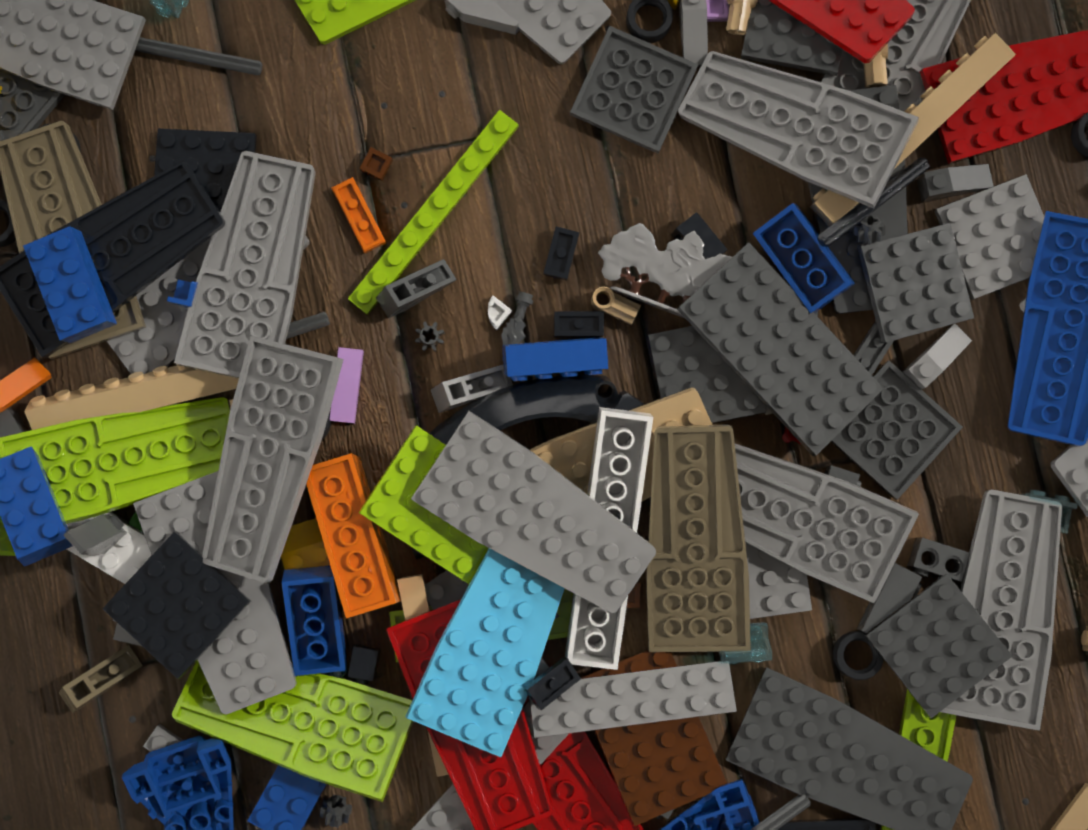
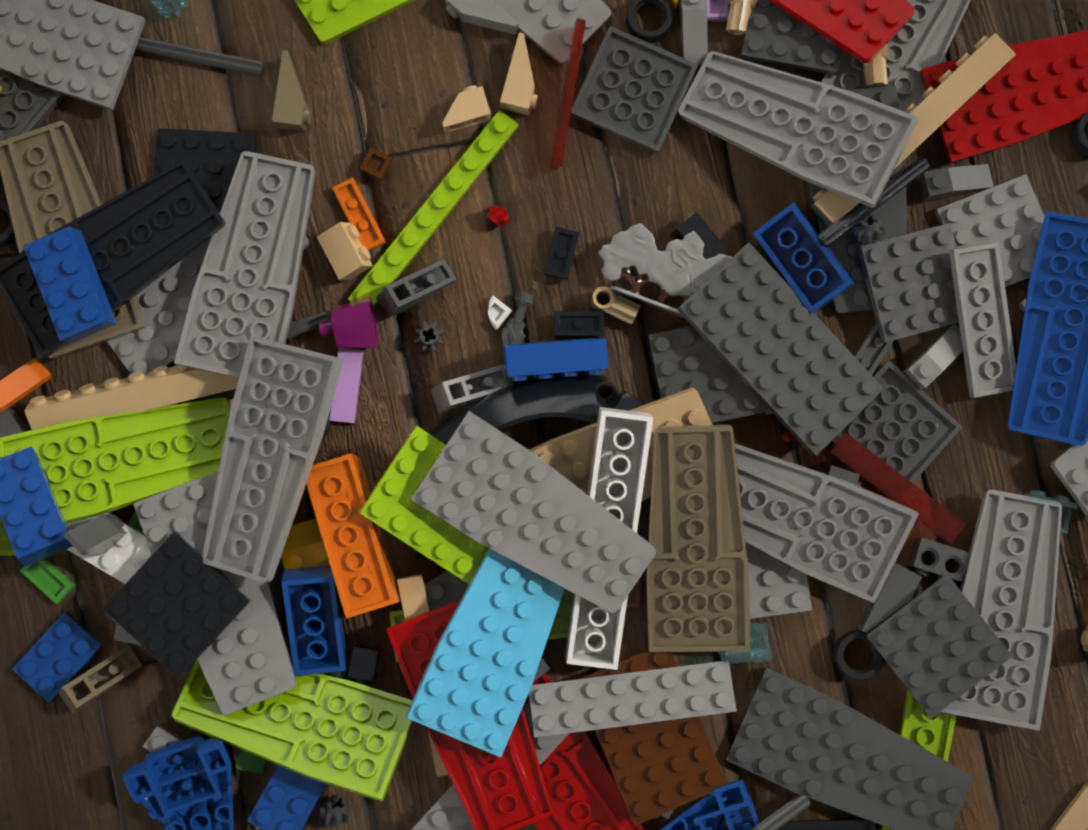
blue panel [167,279,198,308] -> none
black plate [524,657,581,710] -> none
none -> blue plate [13,612,104,703]
none -> bright green tile [20,558,76,604]
none -> bright green slope [236,749,267,773]
none -> dark tan slope [272,50,311,132]
none -> tan brick [317,222,373,280]
none -> magenta torso [319,296,380,348]
none -> tan slope [442,85,491,134]
none -> red plate [486,205,511,227]
none -> tan slope [500,32,538,116]
none -> clear red tile [550,18,586,169]
none -> clear red tile [829,432,966,544]
none -> light grey plate [949,242,1016,398]

